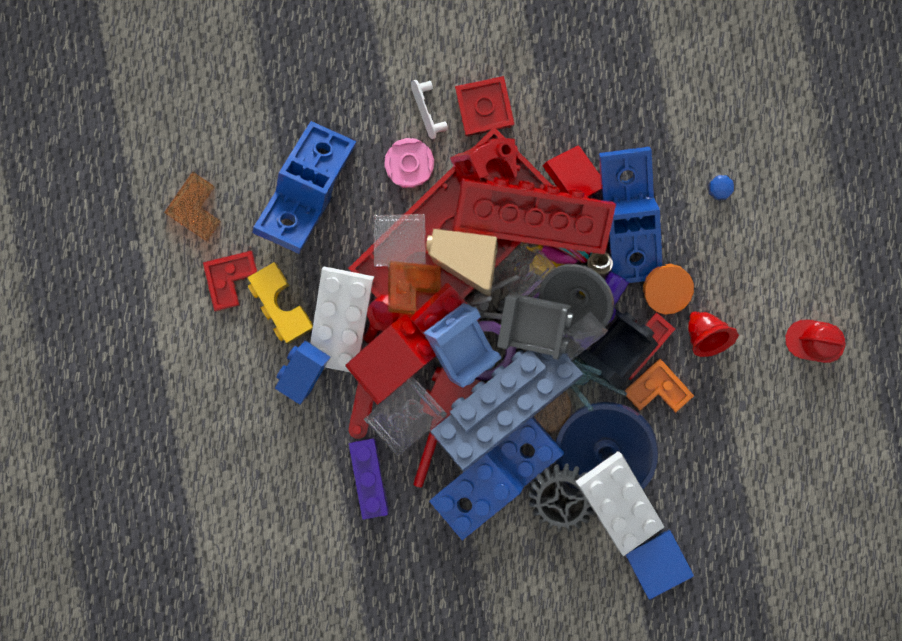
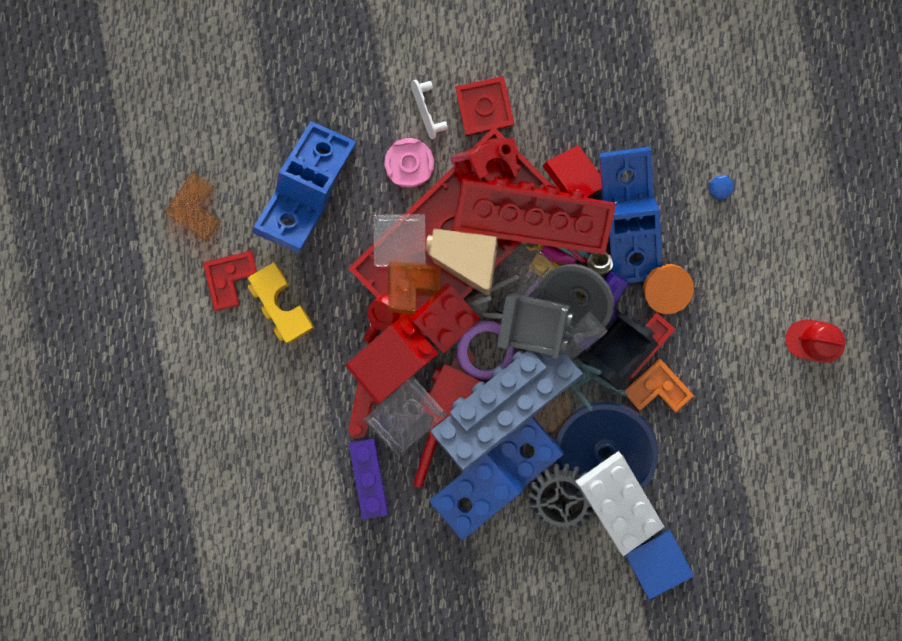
blue piece [274,341,331,405] -> none
white plate [310,267,374,373] -> none
medium blue panel [424,303,501,387] -> none
red piece [688,311,739,357] -> none

